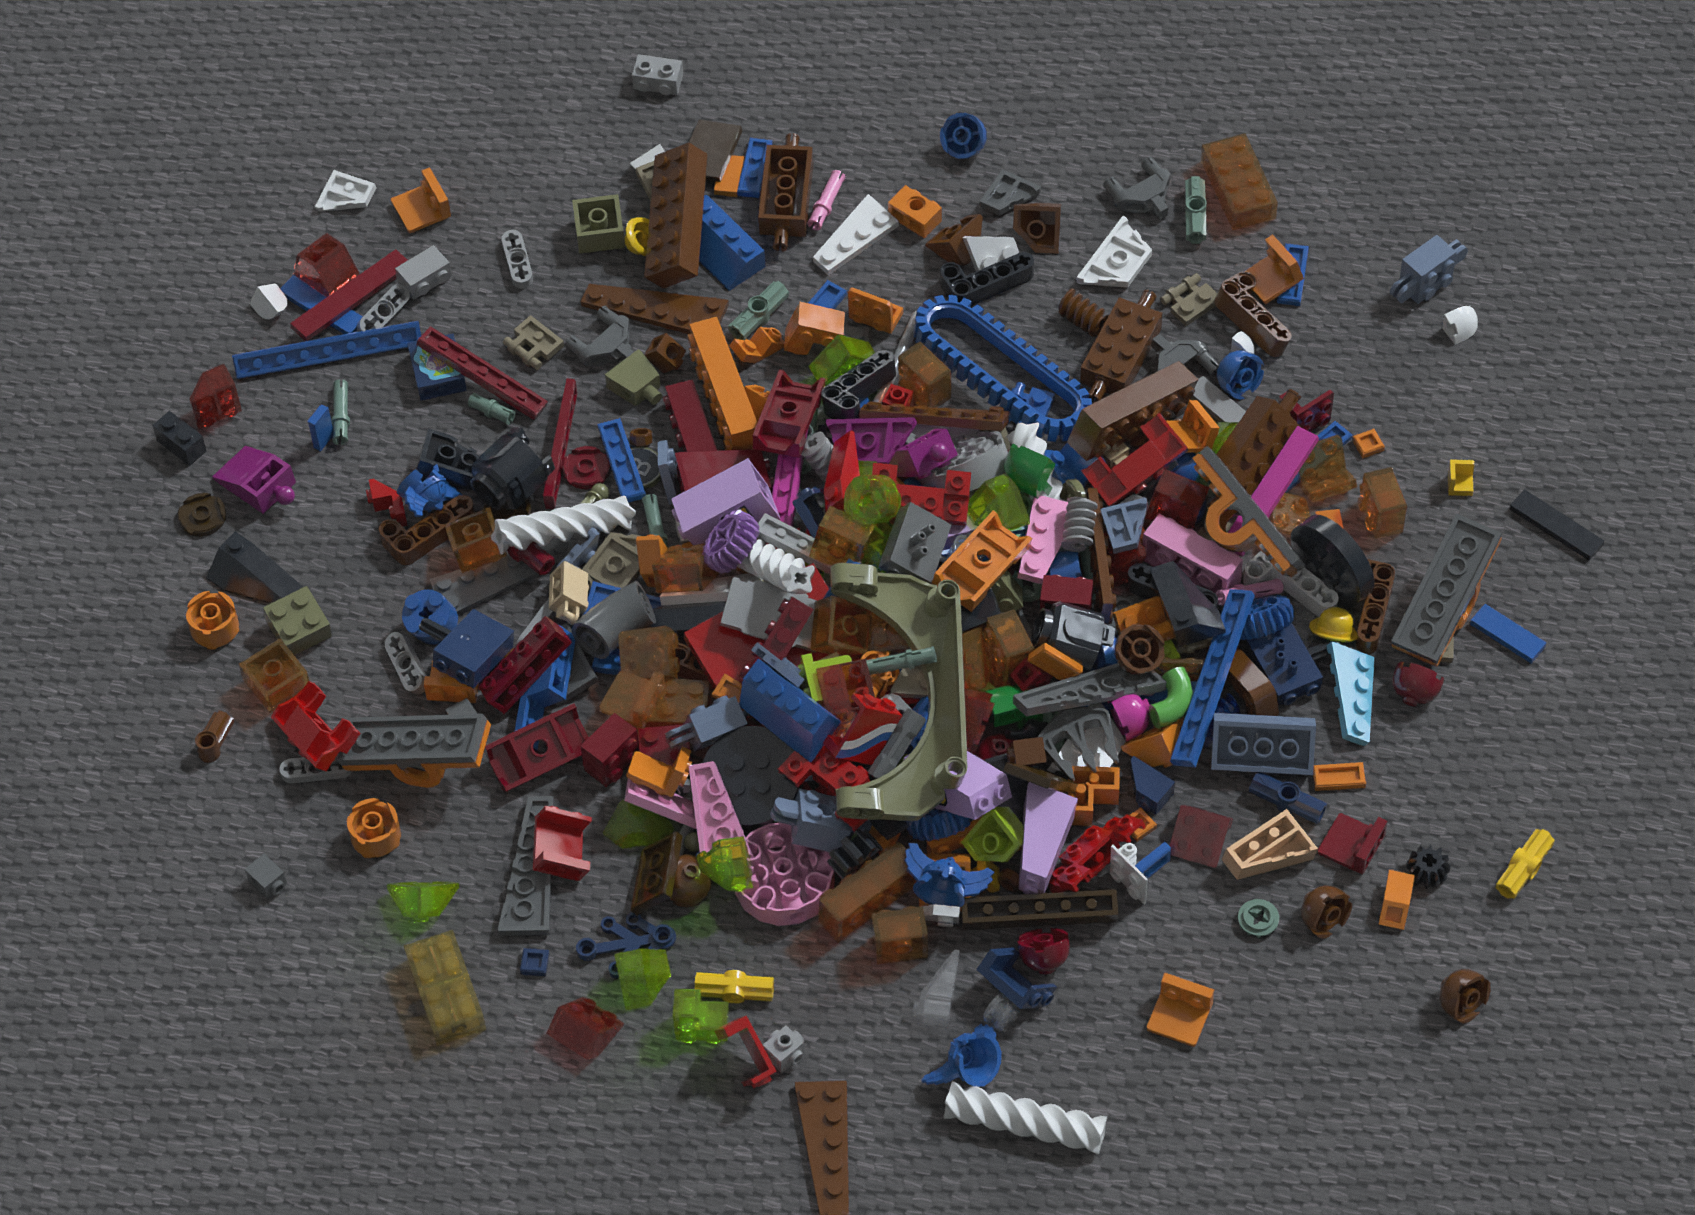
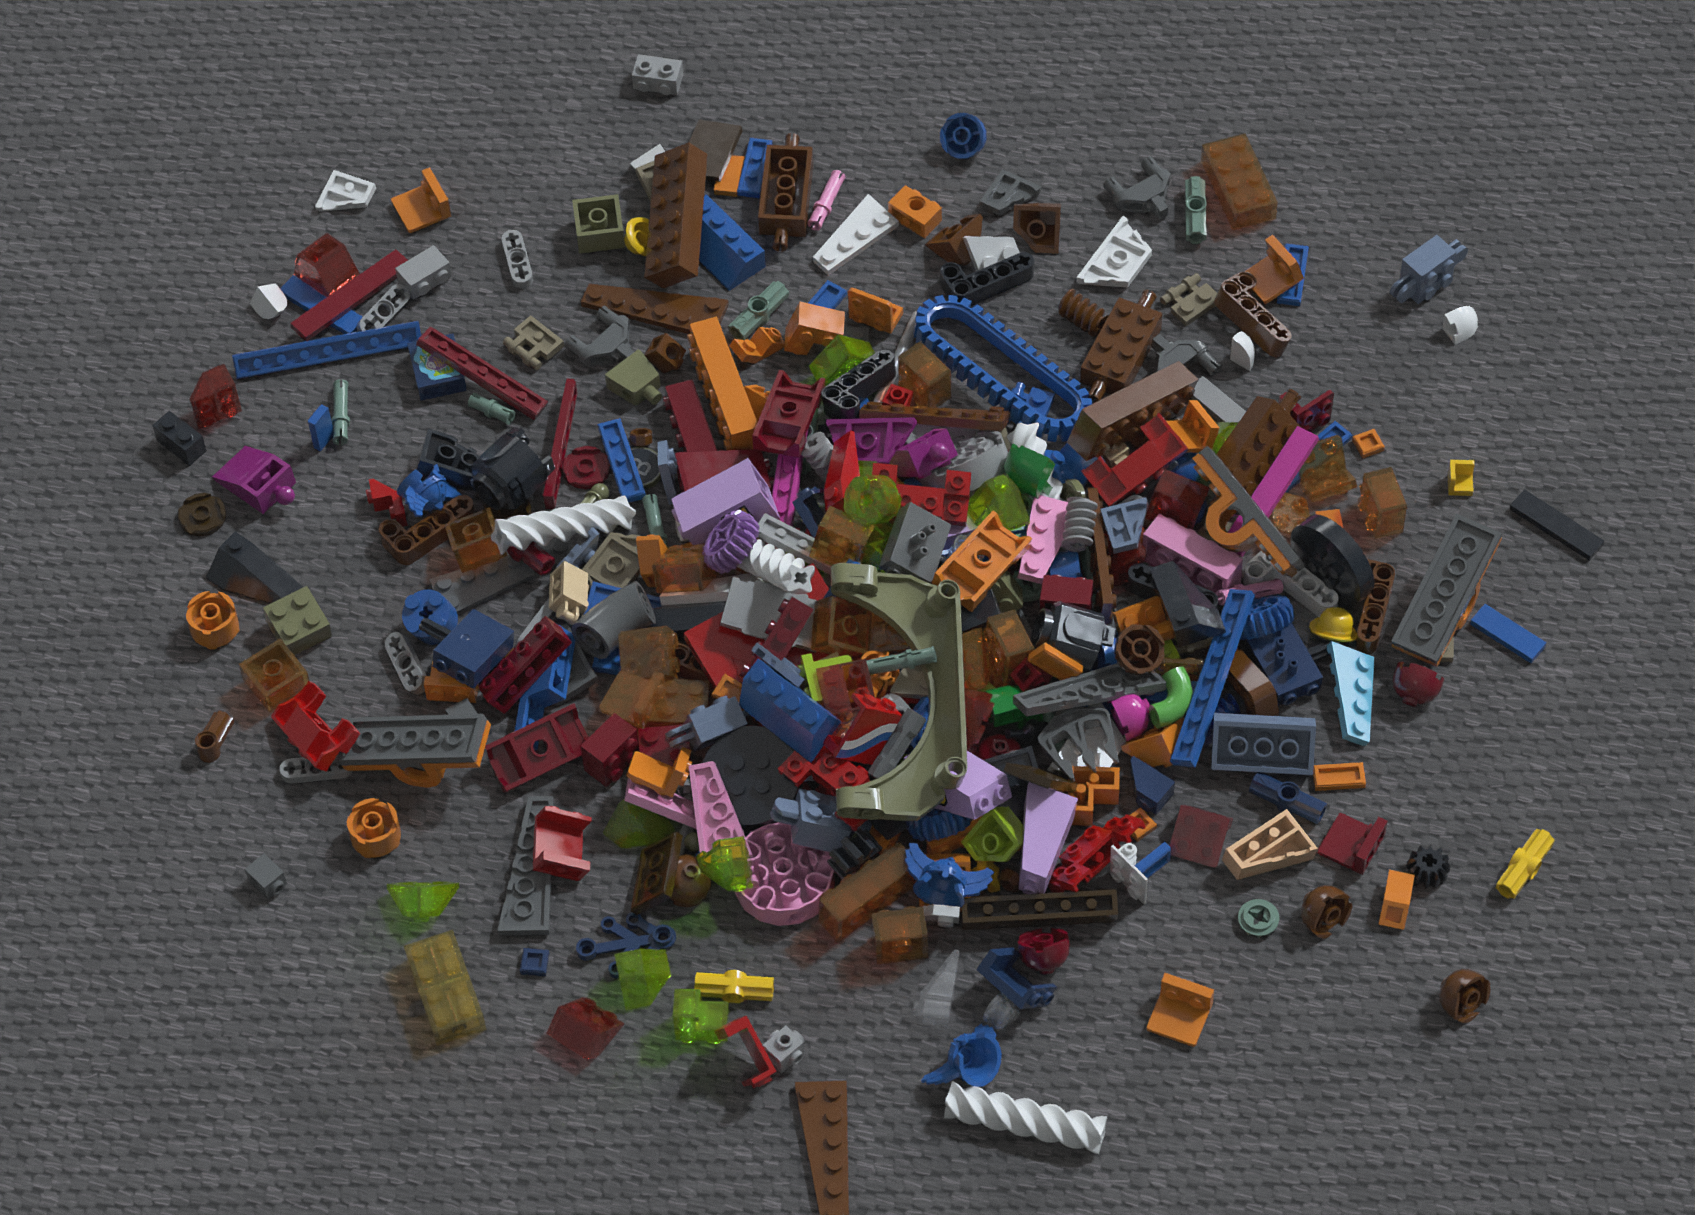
reddish brown brick [1006,737,1047,767] -> none
blue cylinder [1217,350,1264,399] -> none

